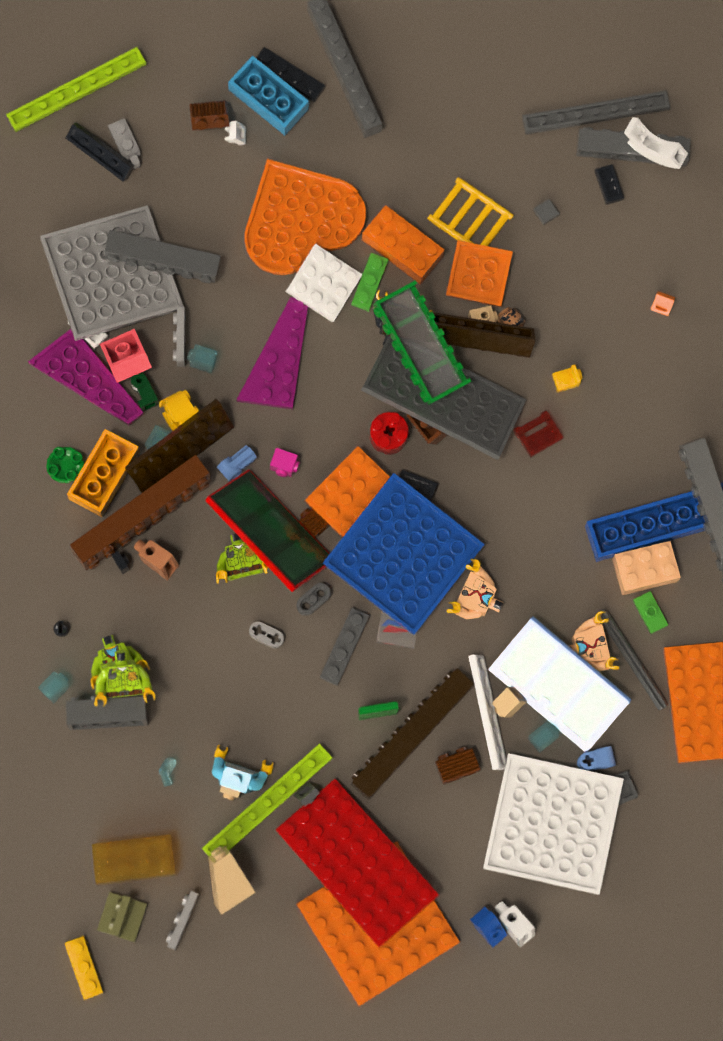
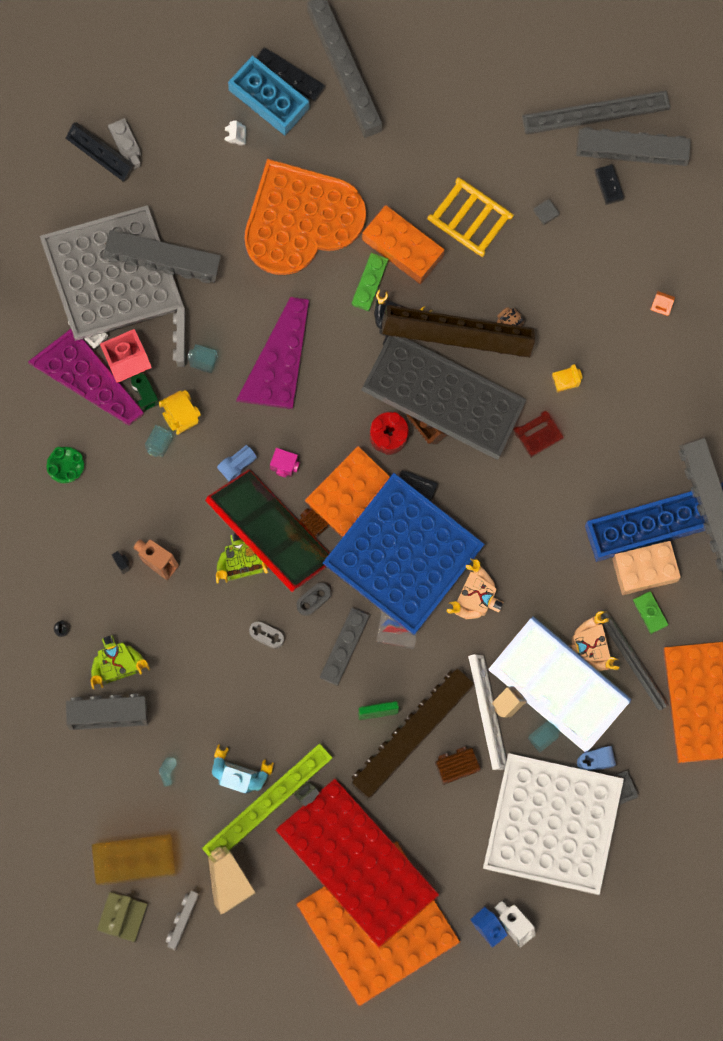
lime plate [6,47,146,132] -> none
clear light blue brick [38,671,70,704] -> none
yellow plate [65,936,103,1000] -> none
light orange brick [67,429,140,517] -> none
reddish brown brick [70,455,211,571] -> none
lime torso [94,650,156,707] -> none
dark brown plate [125,399,234,493] -> none
reddish brown brick [190,100,229,130] -> none
tan plate [220,786,241,801] -> none
white plate [285,244,362,322] -> none
clear window [373,280,471,405] -> none
orange plate [446,240,513,307] -> none
tan brick [468,306,498,322] -> none
white arch [624,117,688,169] -> none

